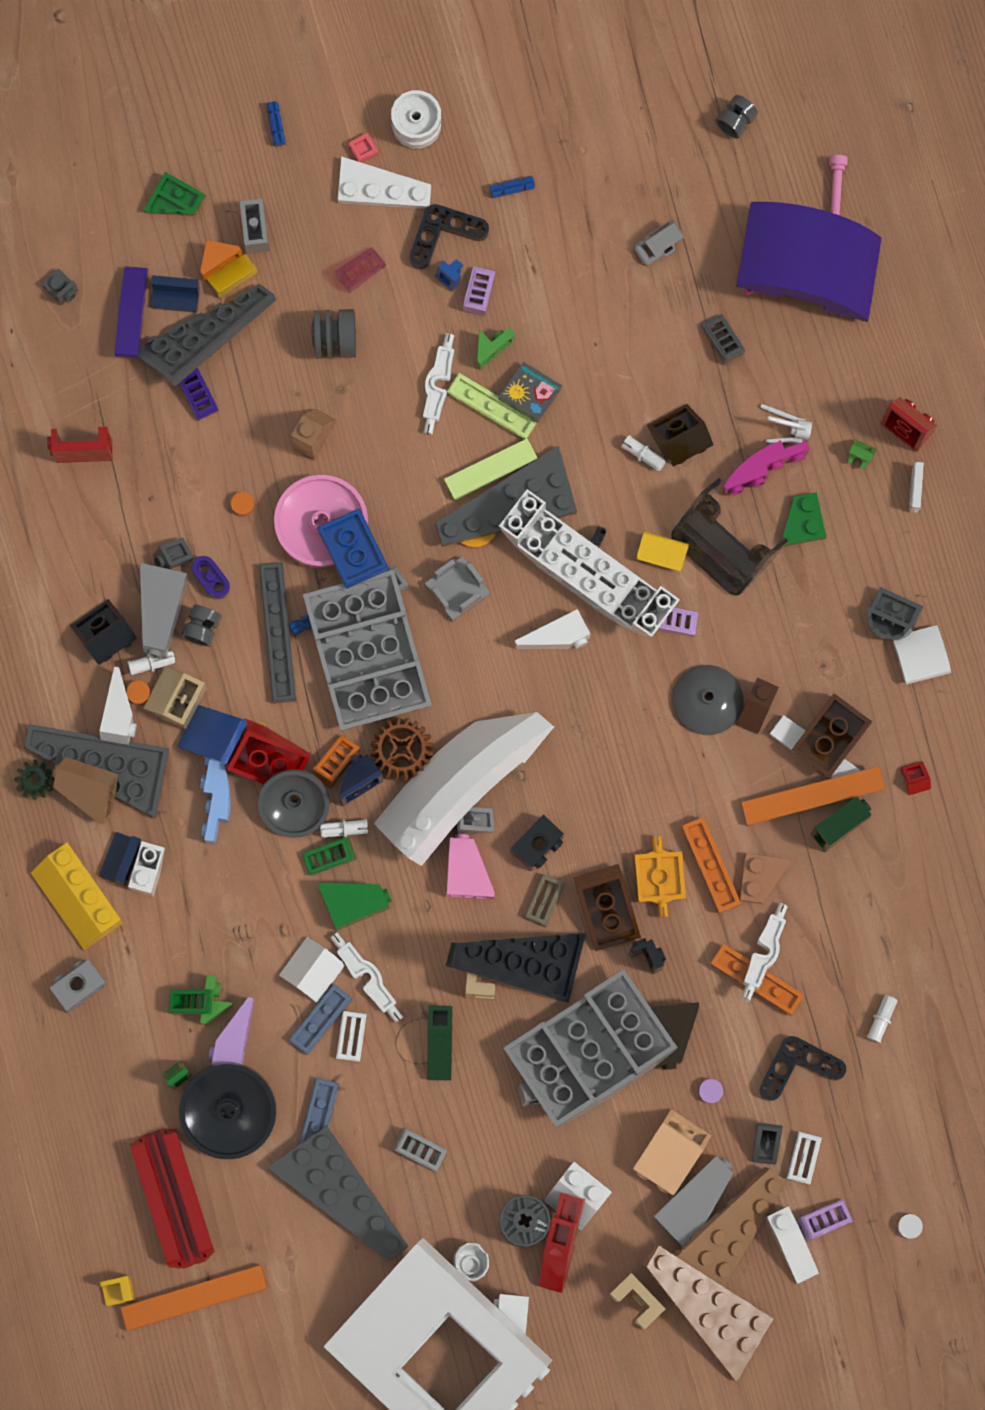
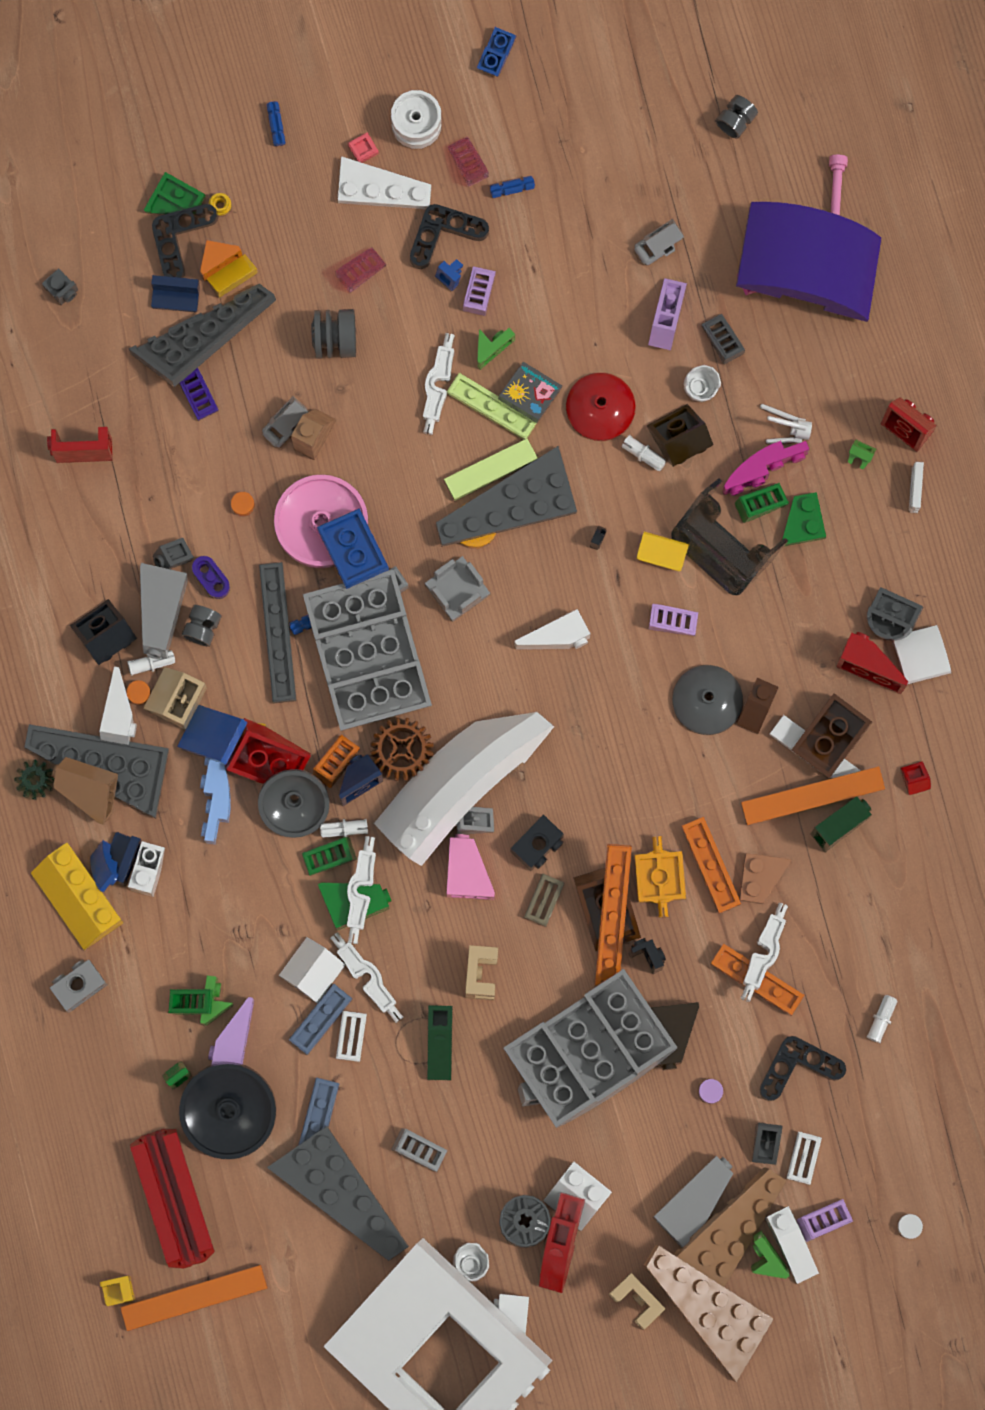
dark purple slope [115,266,148,358] -> none
light grey brick [240,199,269,254] -> none
black wing [446,933,586,1003] -> none
white slope [499,489,680,637] -> none
light nougat slope [633,1109,712,1196] -> none
none -> blue slope [90,840,118,892]
none -> black beam [152,204,219,278]
none -> yellow plate [208,193,232,216]
none -> light grey piece [262,396,308,447]
none -> white piece [347,836,376,944]
none -> clear pink slope [447,137,489,187]
none -> blue slope [477,27,517,77]
none -> red dish [566,373,636,441]
none -> orange tile [595,844,632,986]
none -> lavender slope [648,278,687,350]
none -> white hair [683,365,721,402]
none -> green slope [735,483,789,523]
none -> bright green slope [751,1231,790,1279]
none -> red slope [836,632,909,694]

